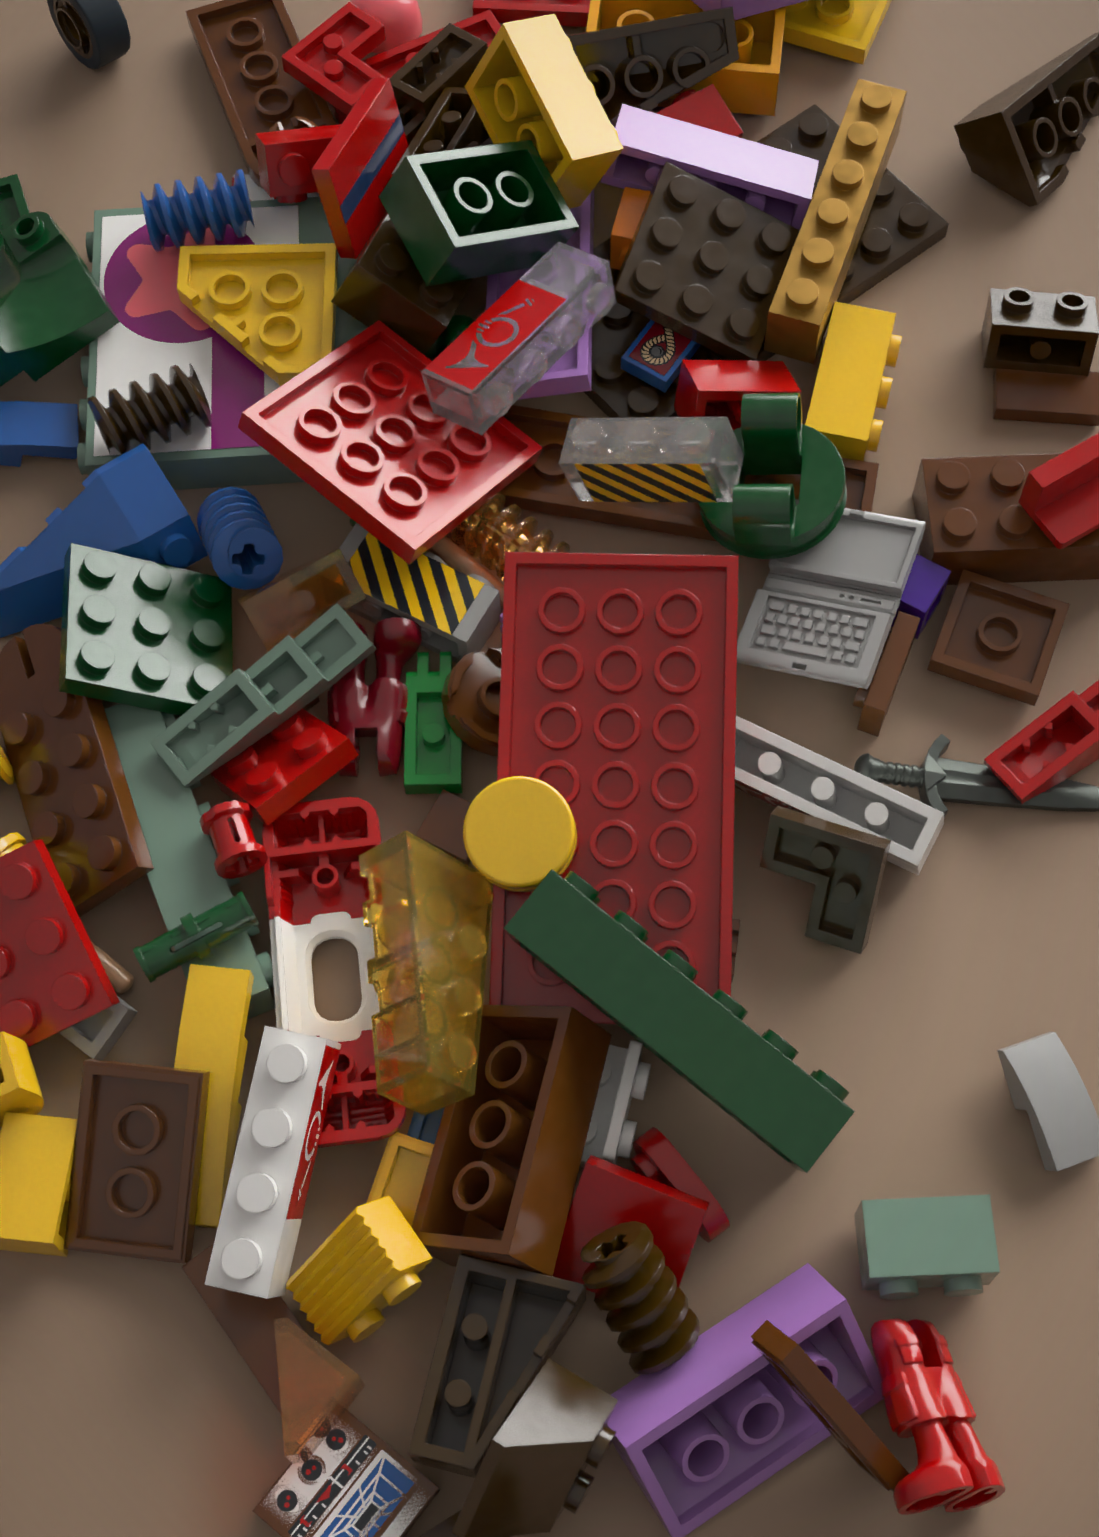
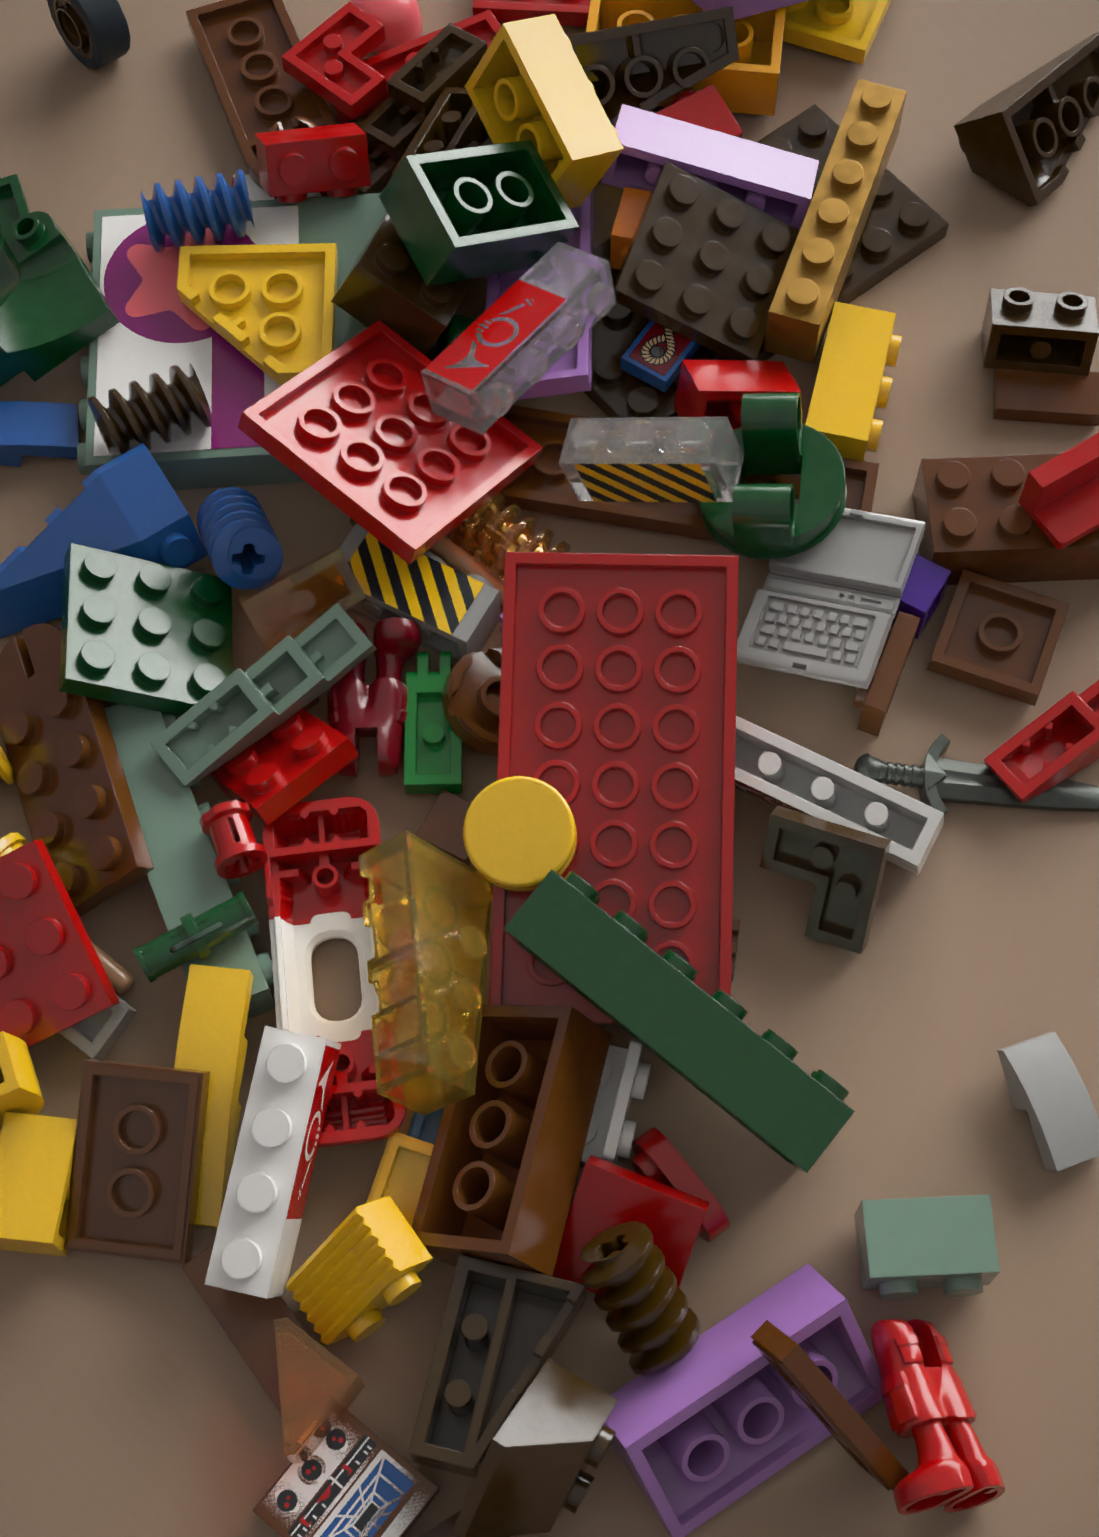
red tile [311,77,408,259] -> none

